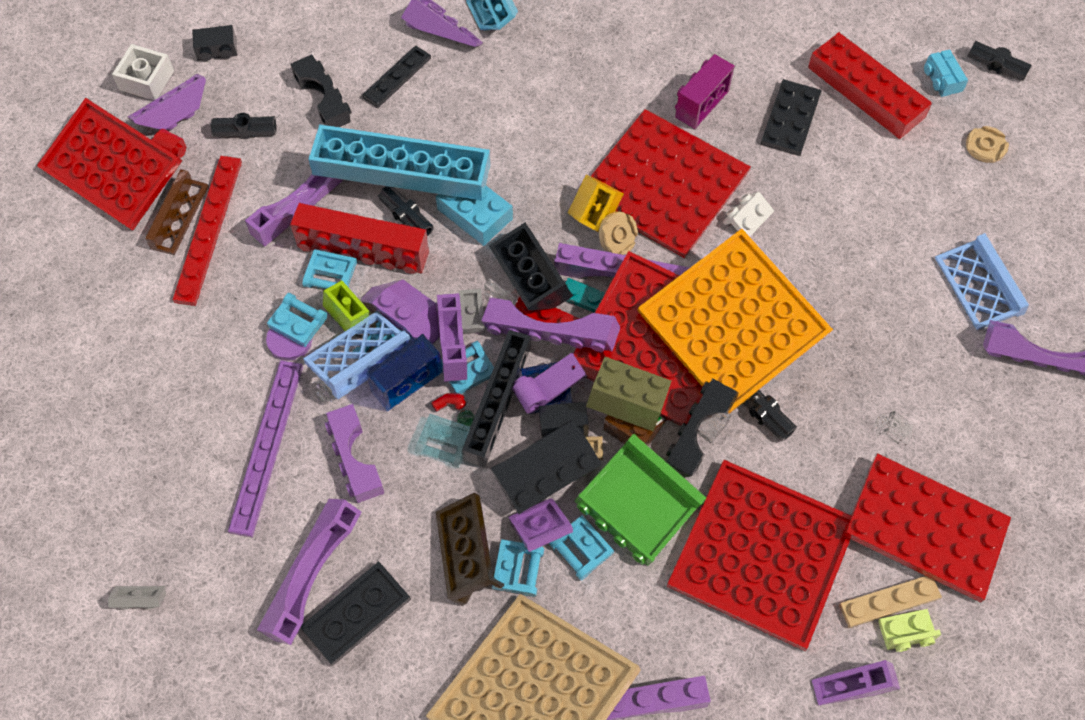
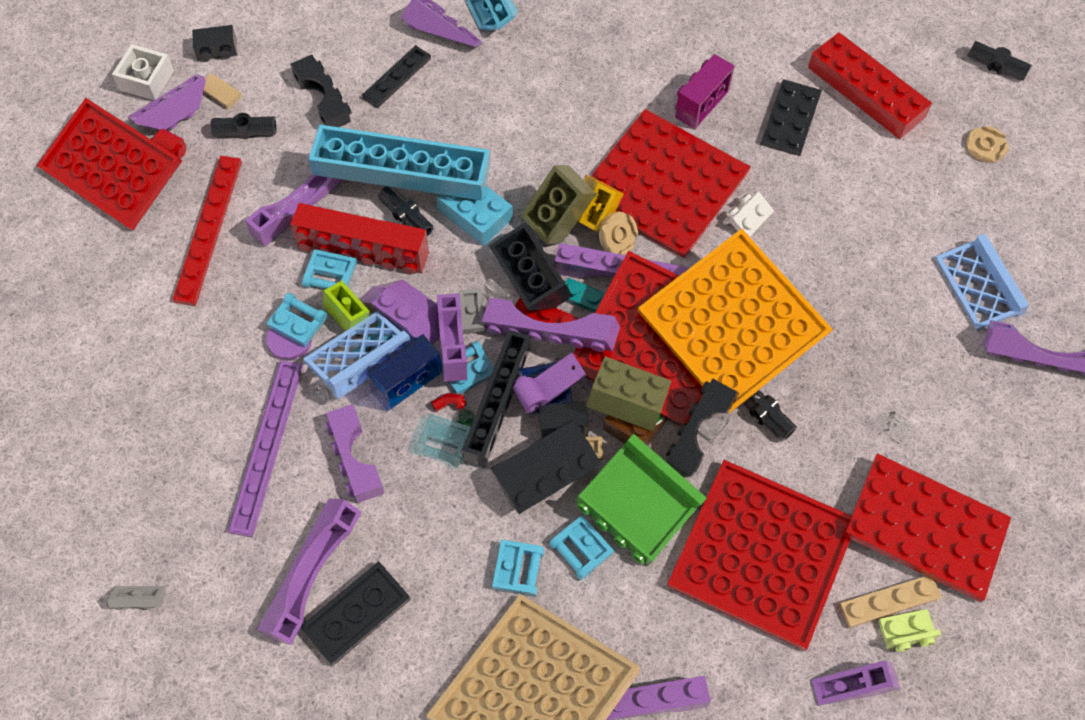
reddish brown fence [145,169,209,255] -> none
dark brown plate [436,492,504,606] -> none
medium lavender plate [509,498,573,552] -> none
medium azure brick [924,49,968,97] -> none
none -> tan tile [203,73,242,109]
none -> olive brick [520,165,597,244]

